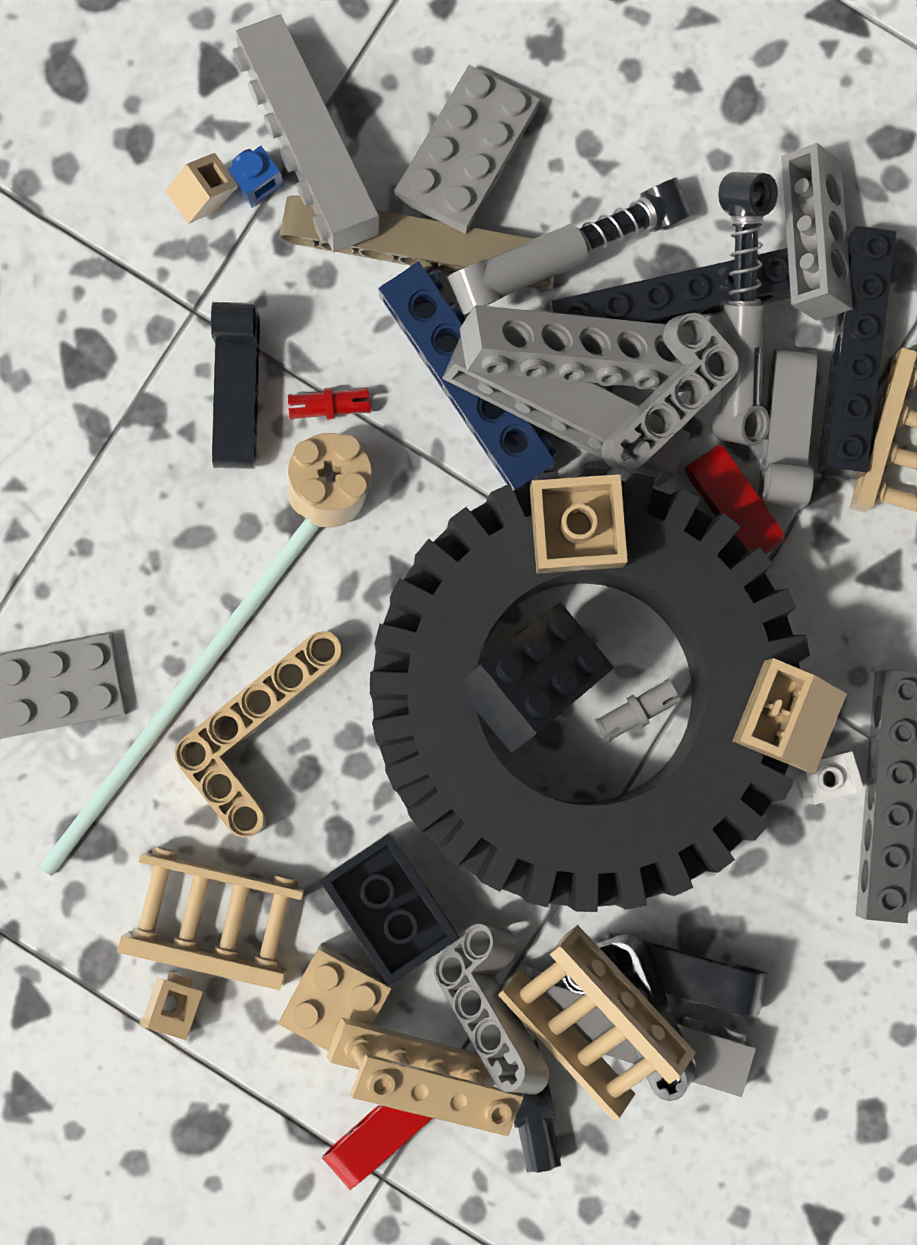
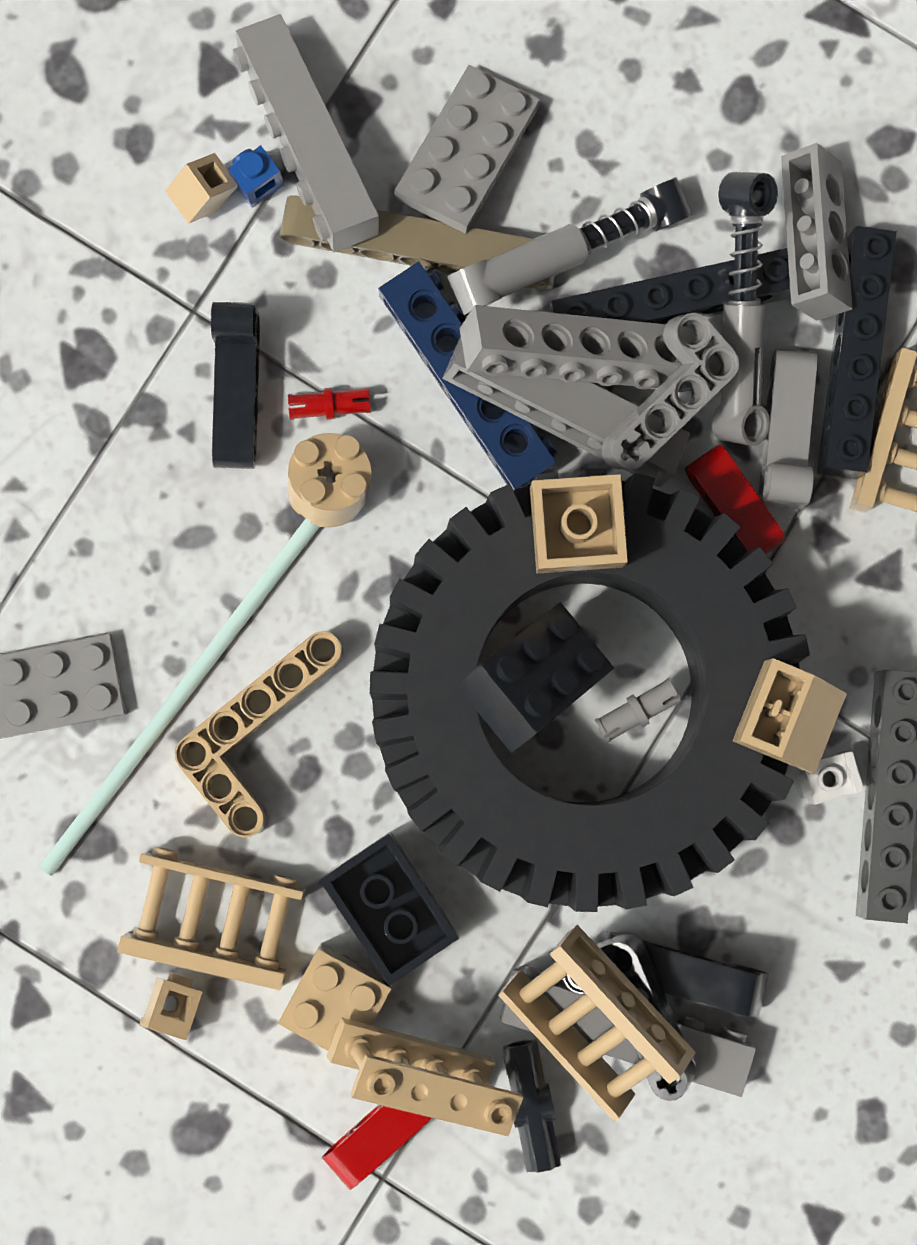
light grey beam [434,924,549,1094] -> none

